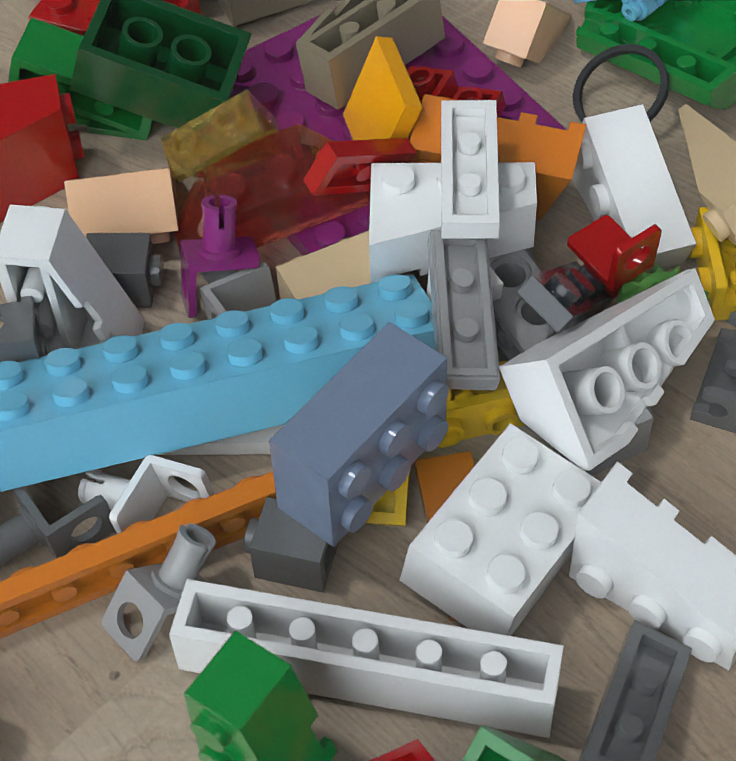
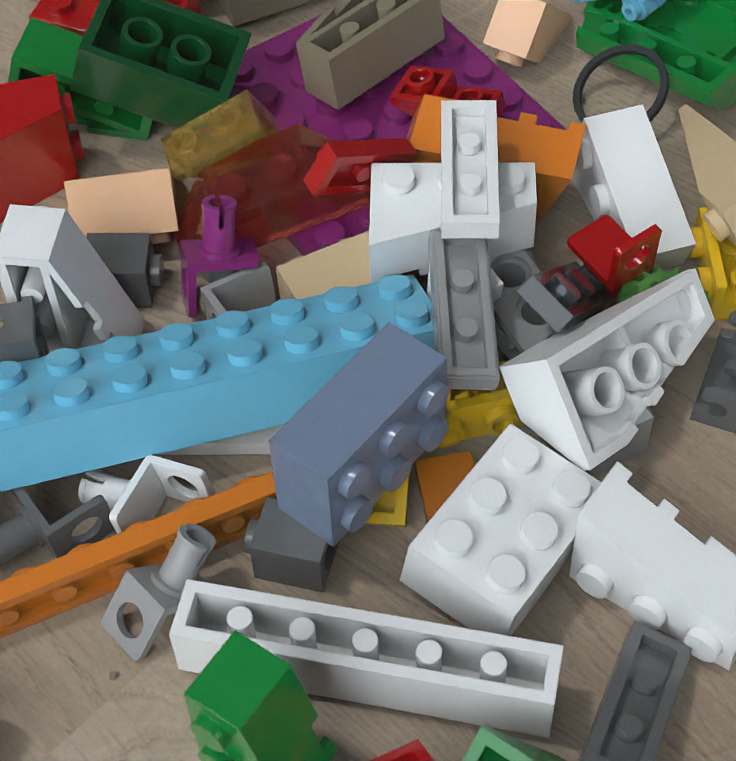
light orange tile [343,36,423,140] -> none

